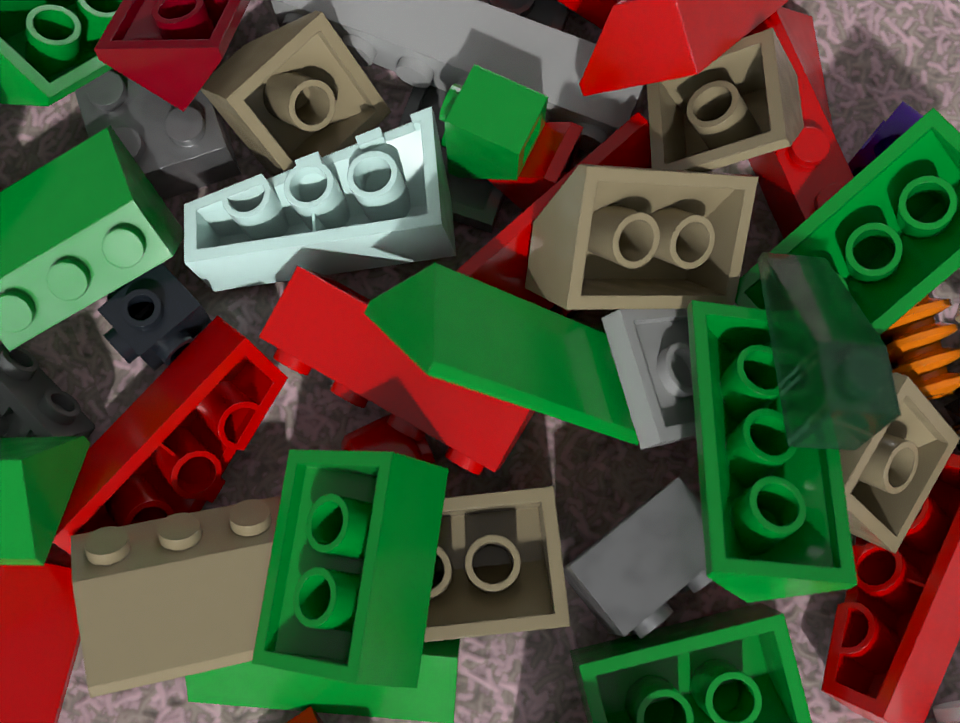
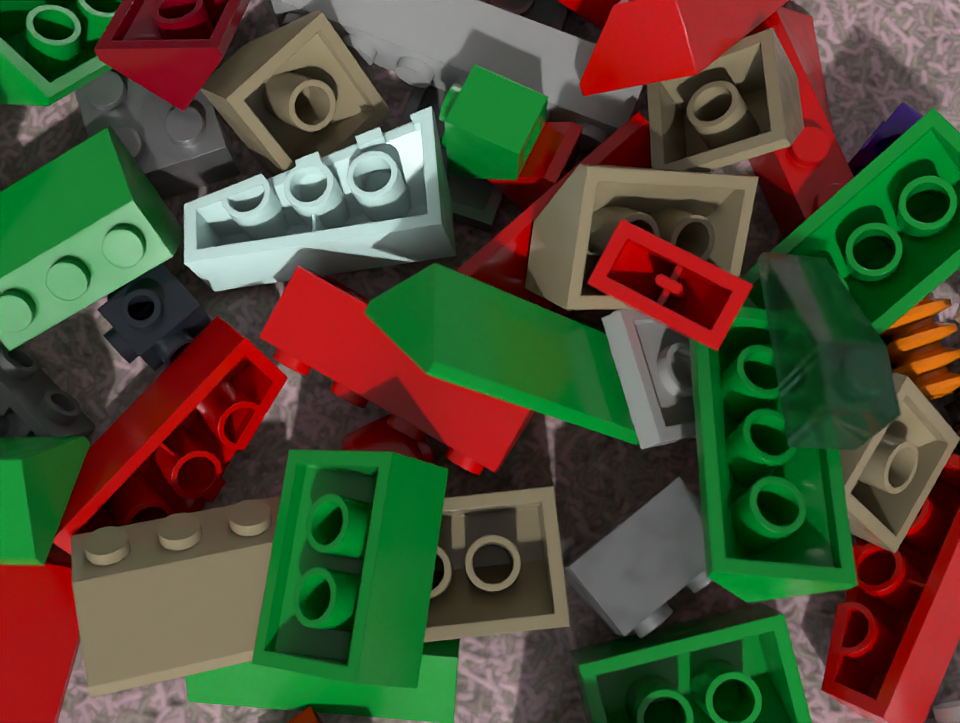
none -> red slope [587,218,753,351]

